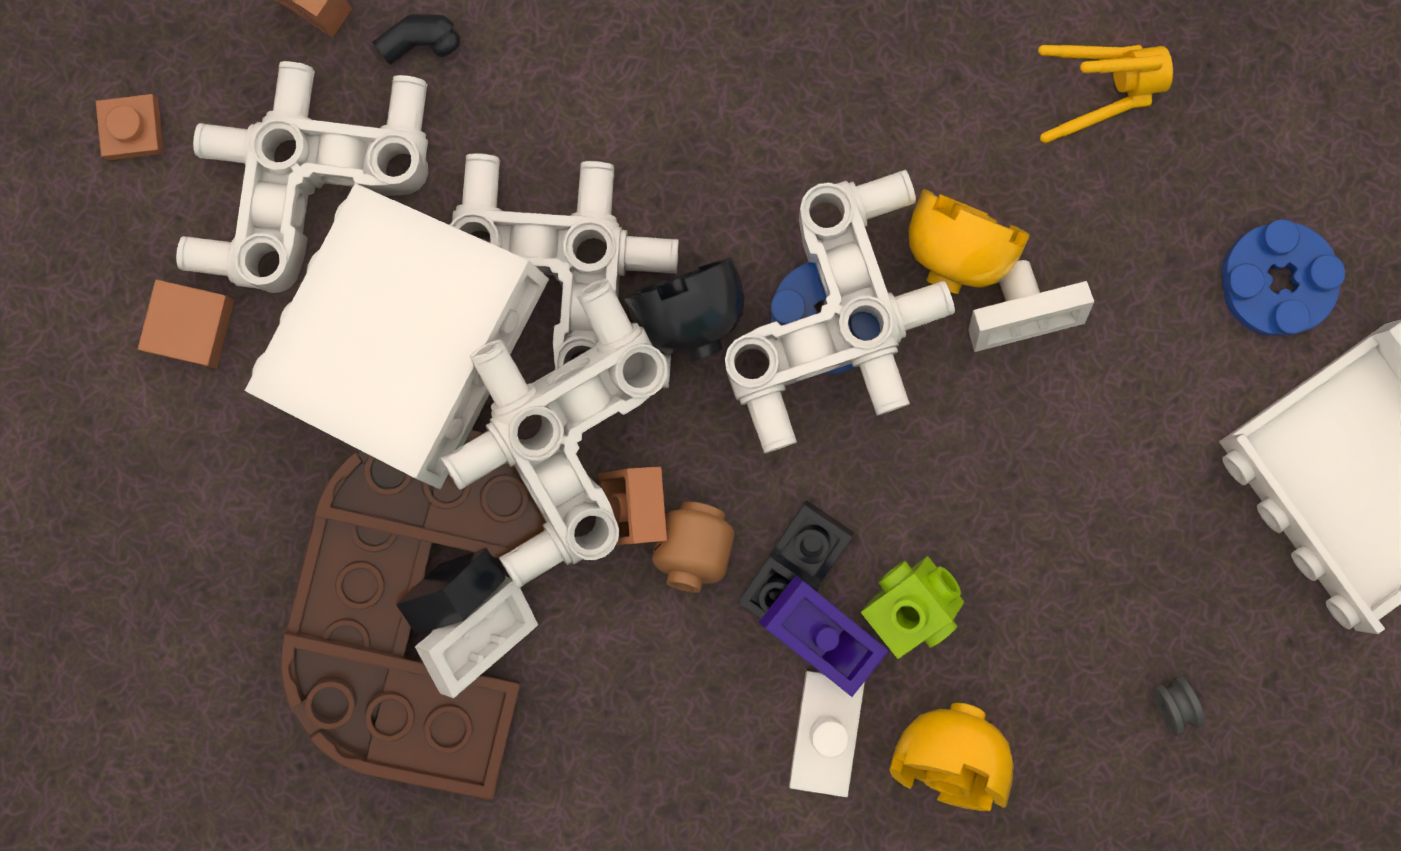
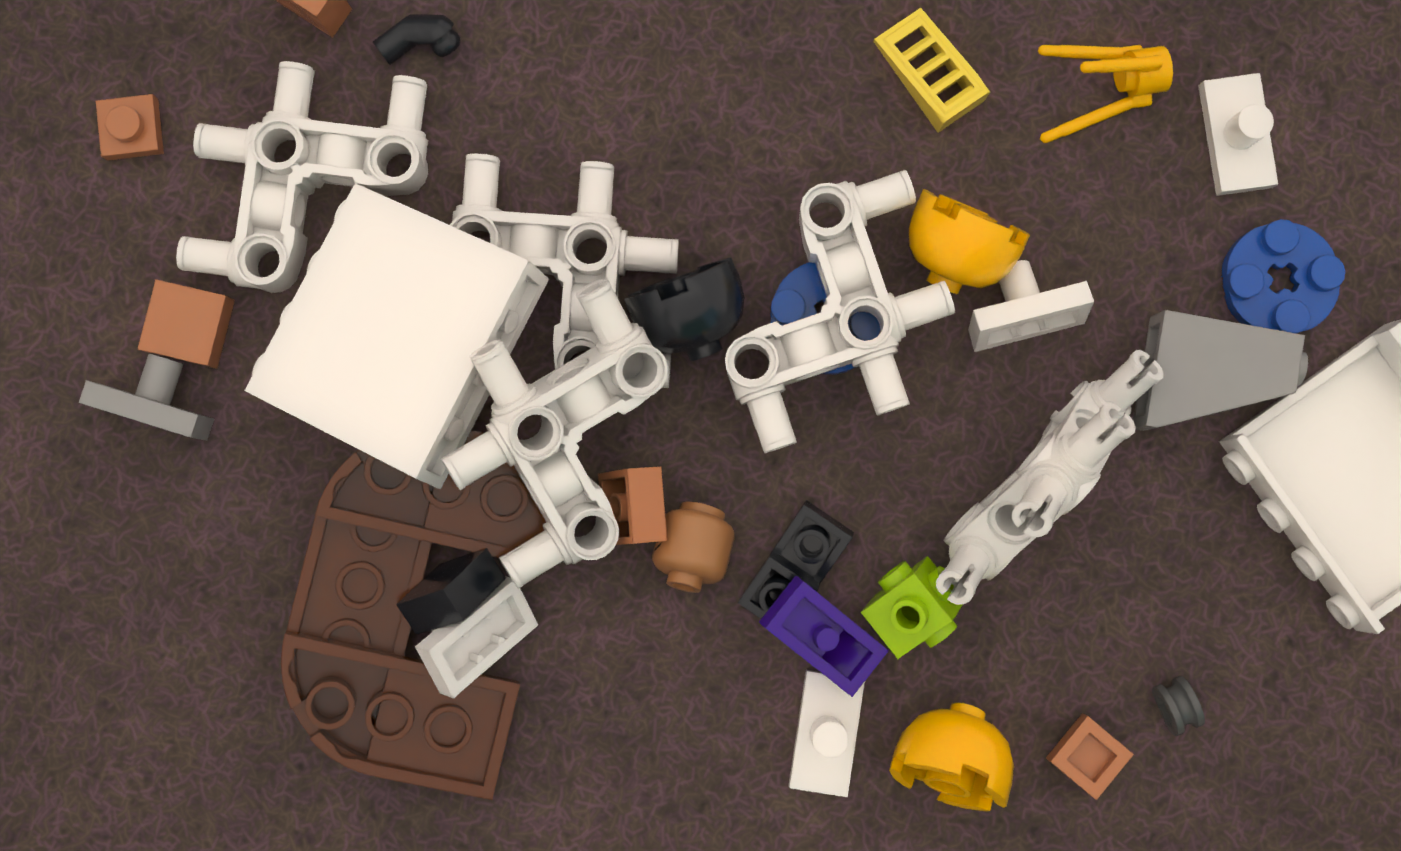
none -> light grey tile [79,353,214,440]
none -> light yellow slope [873,8,990,133]
none -> white pin [936,350,1164,605]
none -> nougat plate [1046,713,1134,800]
none -> light grey slope [1133,310,1308,431]
none -> white tile [1198,73,1278,196]

